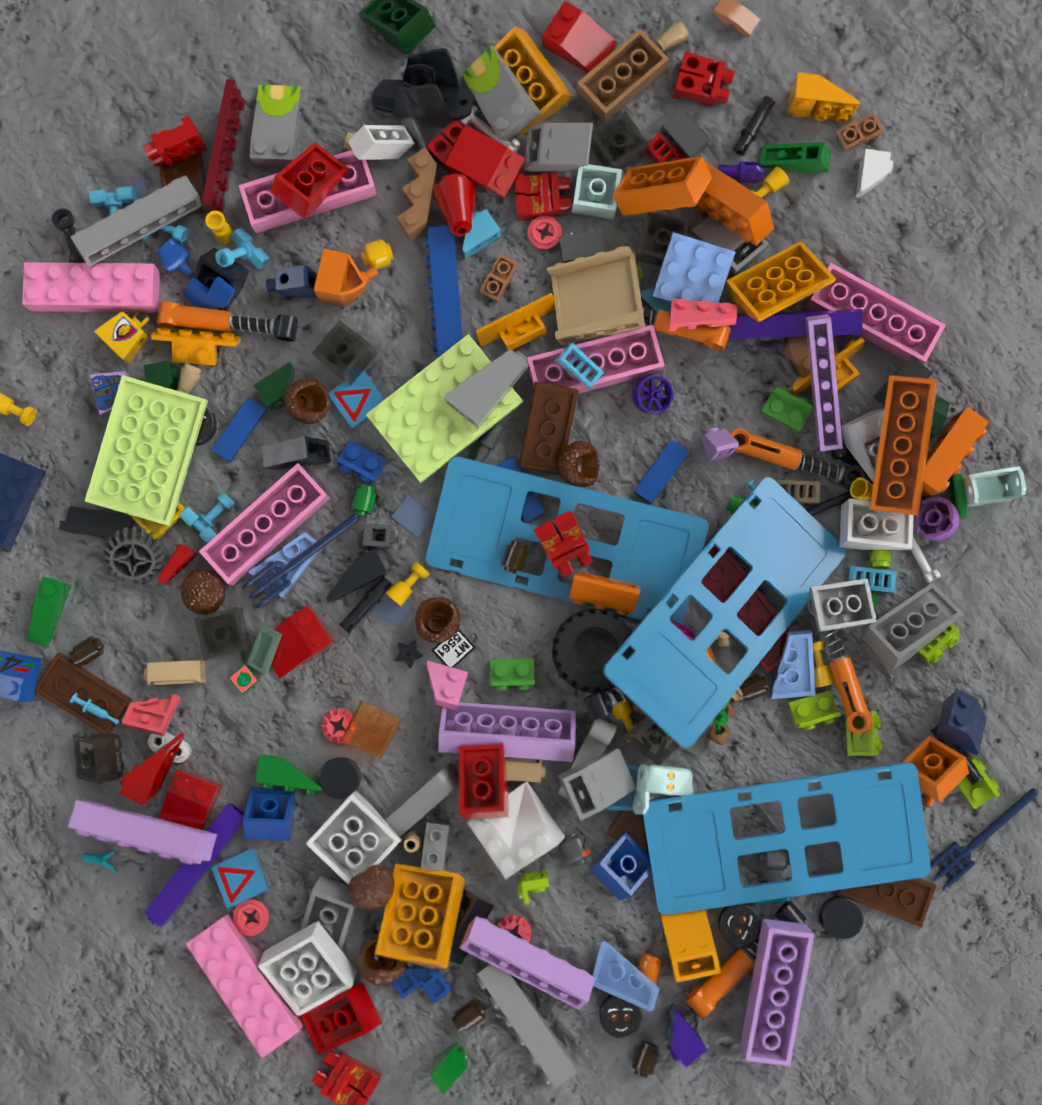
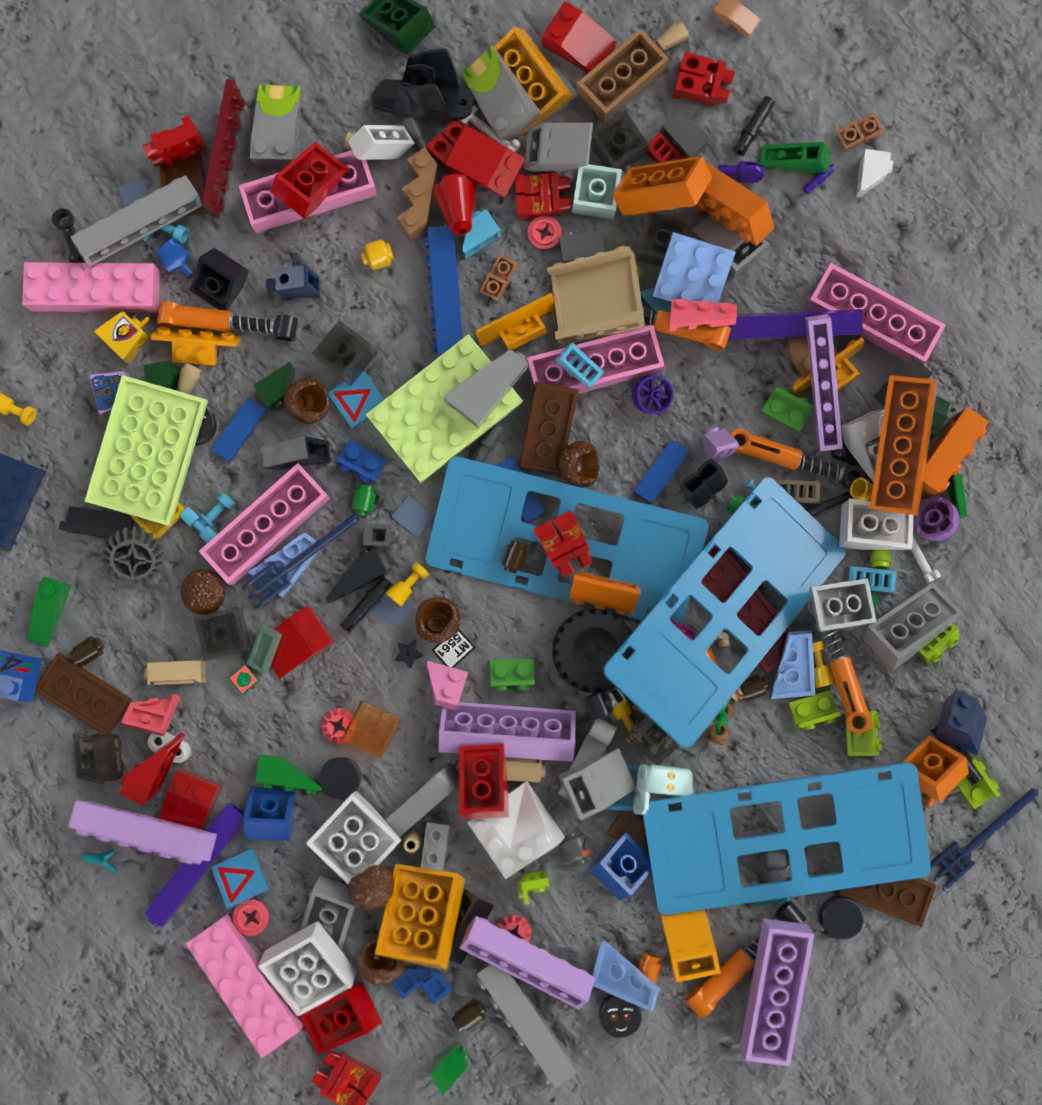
medium azure piece [70,693,119,724] -> none
medium azure bar [89,186,136,215] -> none
red slope [157,544,198,585] -> none
blue tile [183,277,236,309] -> none
yellow piece [205,211,234,244] -> none
medium azure bar [215,227,270,269] -> none
orange piece [314,249,379,307] -> none
dark brown brick [632,1041,660,1078] -> none
dark purple slope [667,1004,707,1068] -> none
black head [718,903,761,946] -> none
light orange slope [726,241,836,322] -> none
yellow piece [752,167,790,198] -> none
light orange slope [787,73,860,123] -> none
light aqua piece [963,467,1026,507] -> none
none -> black brick [680,459,728,509]
none -> dark purple piece [802,164,834,194]

